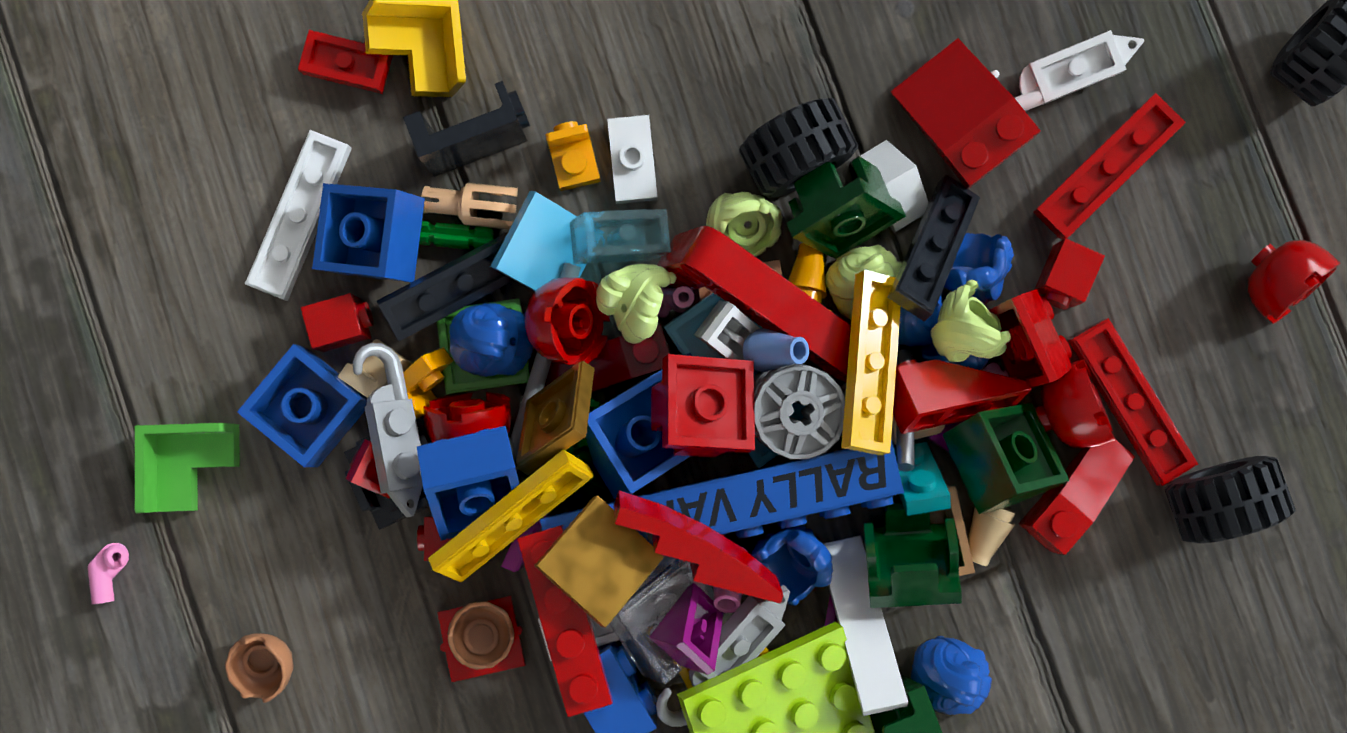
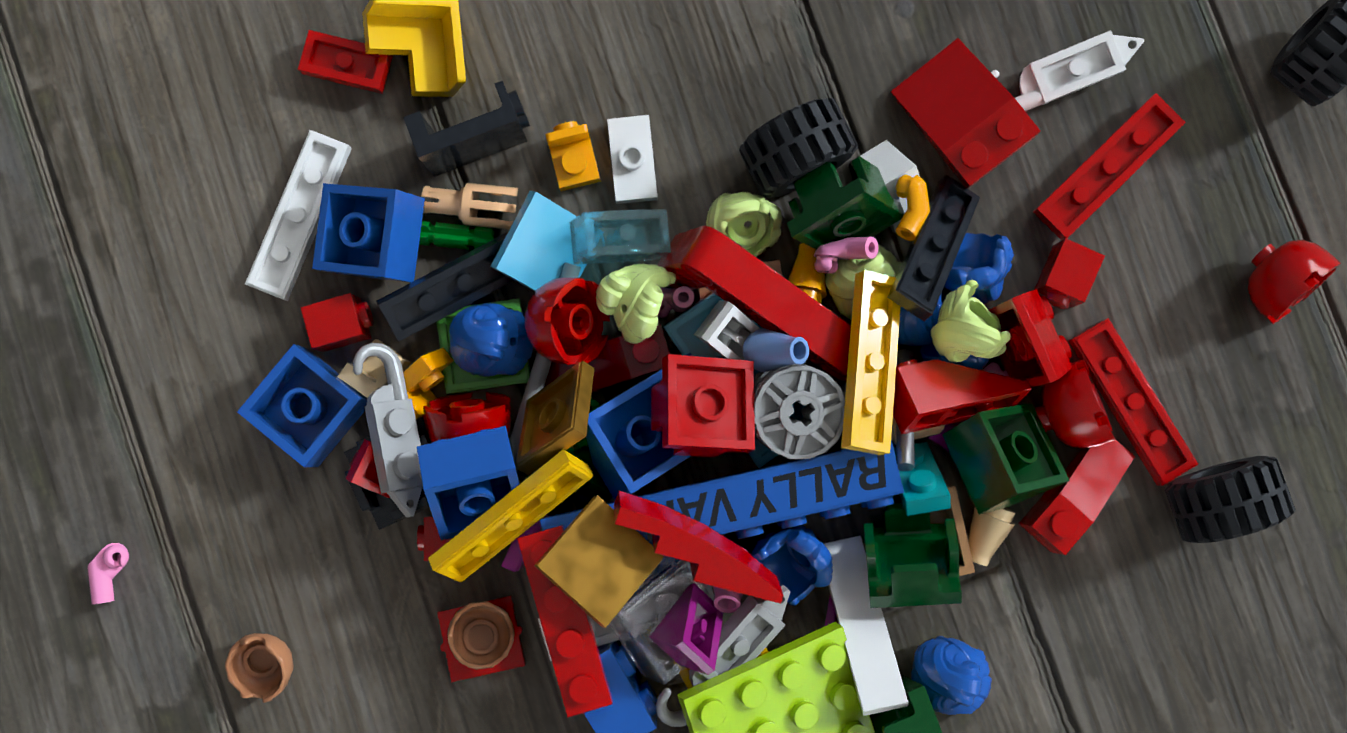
bright green panel [135,423,240,513] -> none
none -> bright pink arm [813,237,878,274]
none -> light orange arm [895,175,930,241]

